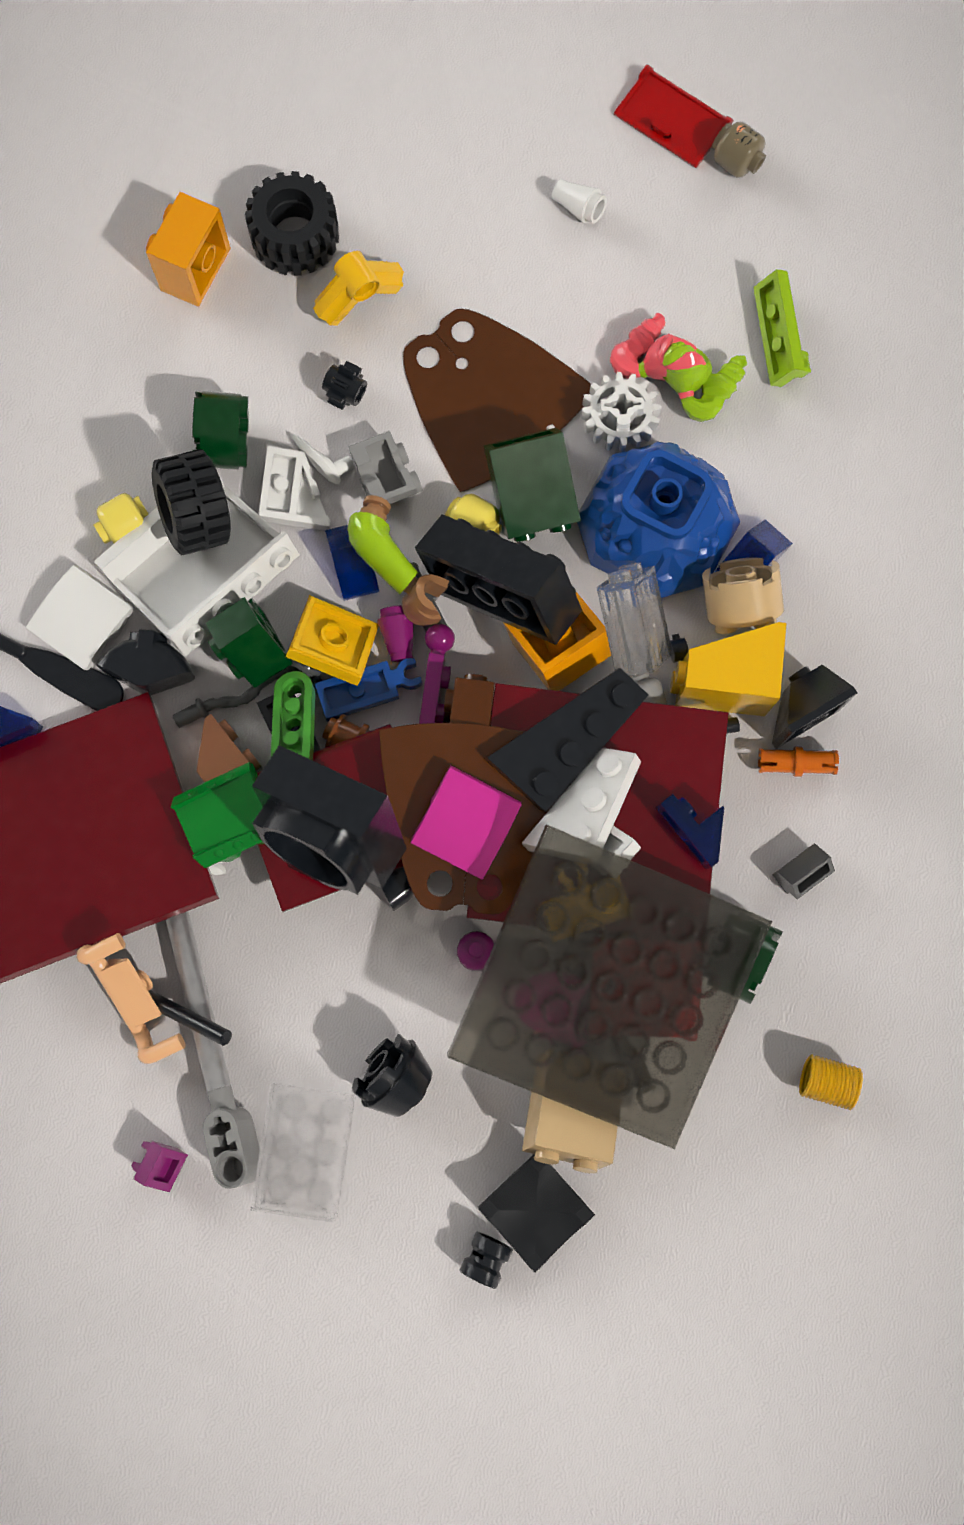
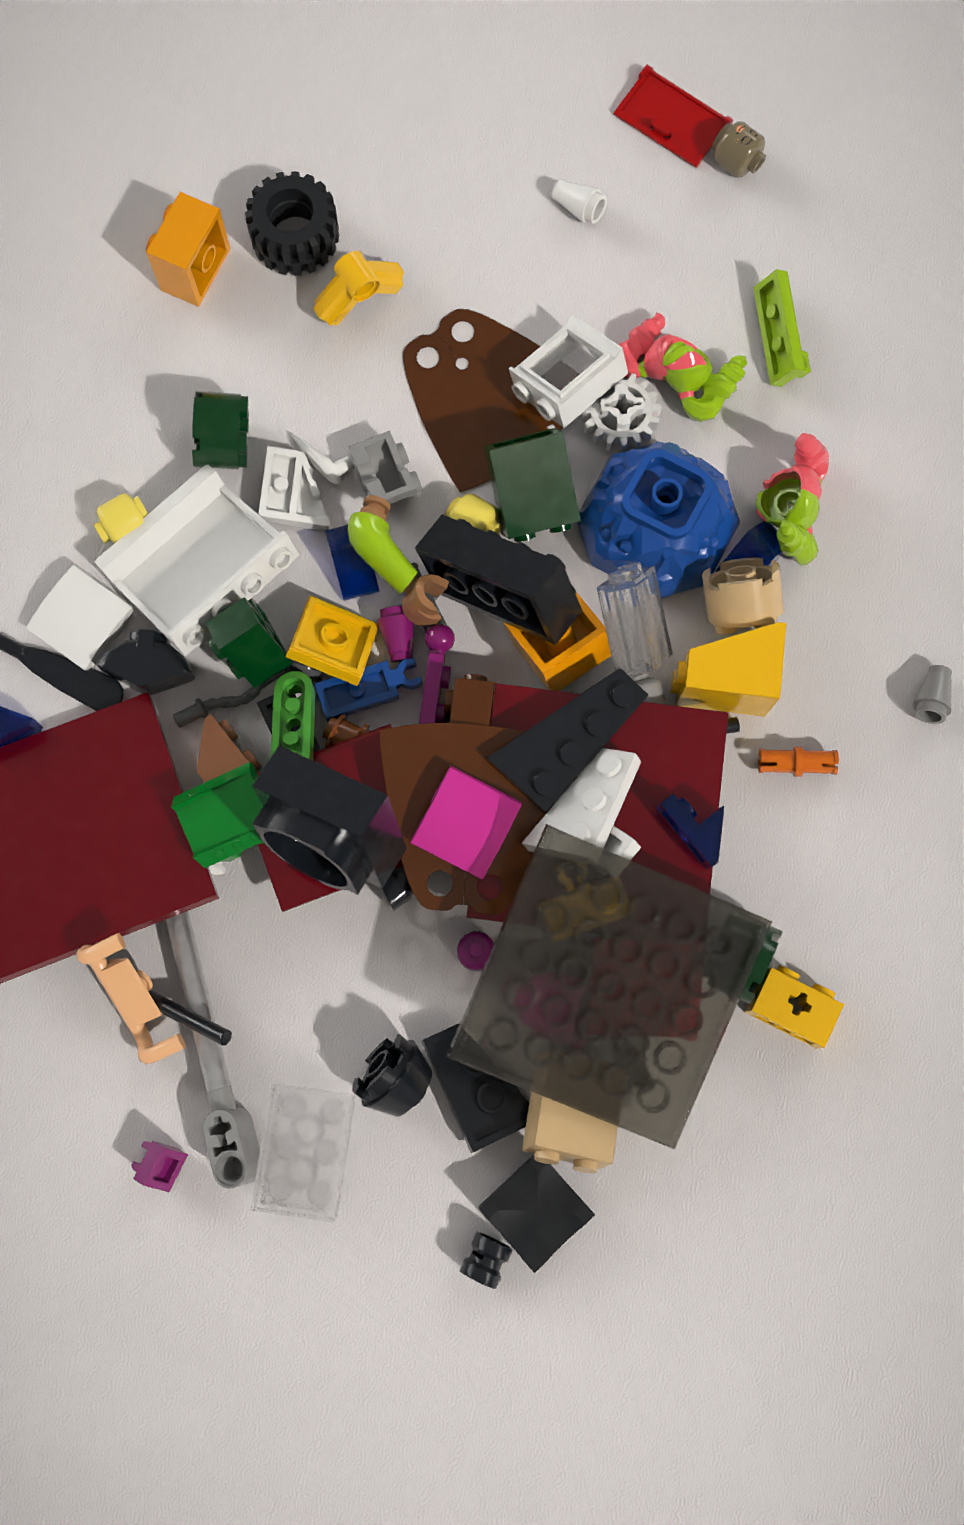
black tyre [151,449,231,556] -> none
black gear [322,360,367,410] -> none
black piece [668,634,689,663] -> none
black slope [772,664,858,749] -> none
dark grey piece [772,843,835,900] -> none
yellow piece [799,1054,863,1110] -> none
none -> black wing [421,1023,529,1153]
none -> white window [509,315,628,428]
none -> yellow brick [745,965,845,1049]
none -> lime hair [756,433,829,565]
none -> light grey cone [912,665,952,724]

